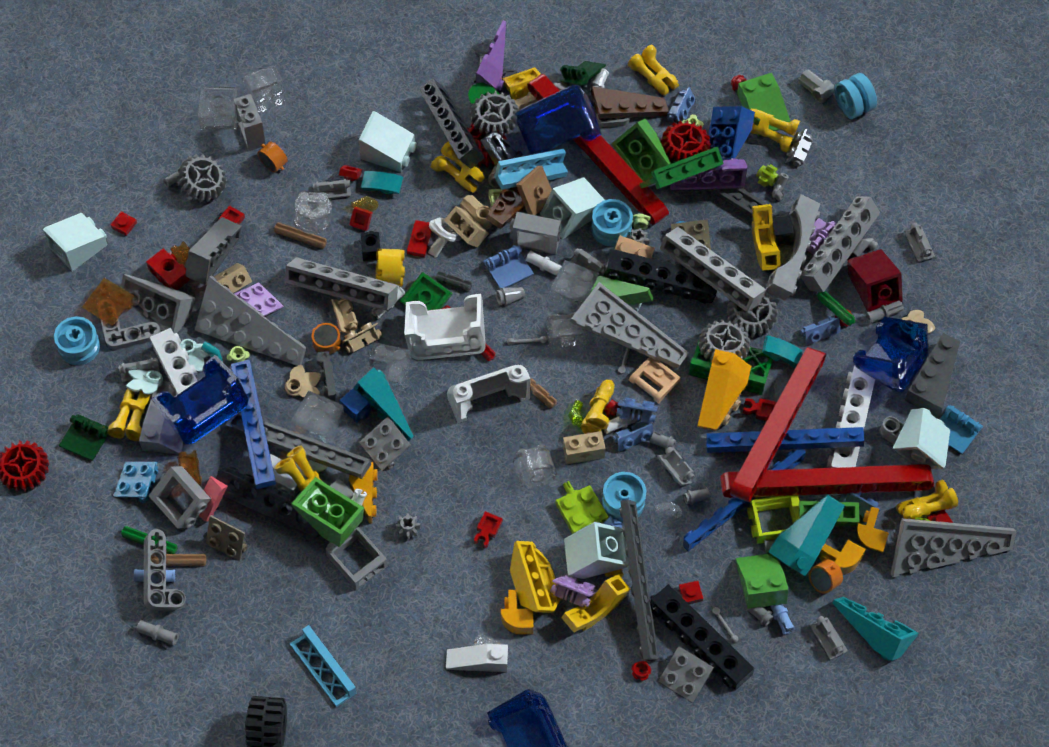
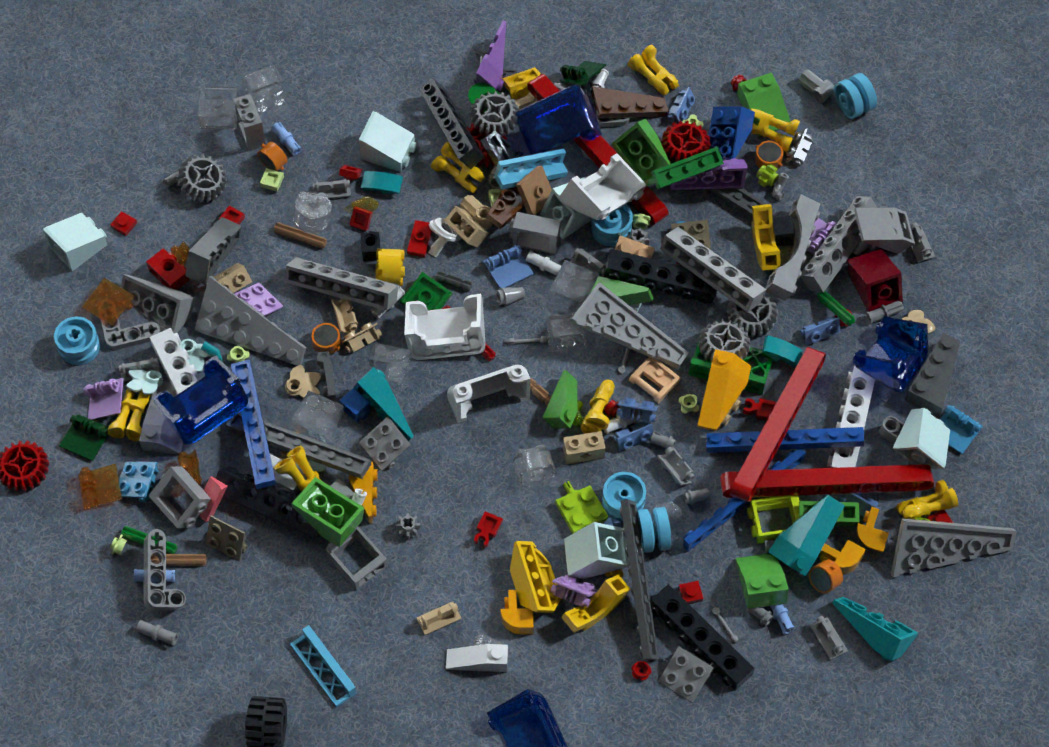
none -> clear orange hinge [78,463,122,510]
none -> lavender hinge [83,378,124,420]
none -> yellowish green plate [110,534,127,555]
none -> yellowish green plate [260,168,284,192]
none -> light blue pin [271,122,302,156]
none -> tan hinge [416,601,462,635]
none -> bright green slope [542,370,577,429]
none -> white windscreen [558,154,647,220]
none -> medium azure wheel [637,507,671,553]
none -> yellowish green plate [678,394,699,414]
none -> piece [755,140,783,168]
none -> light grey slope [854,208,915,254]

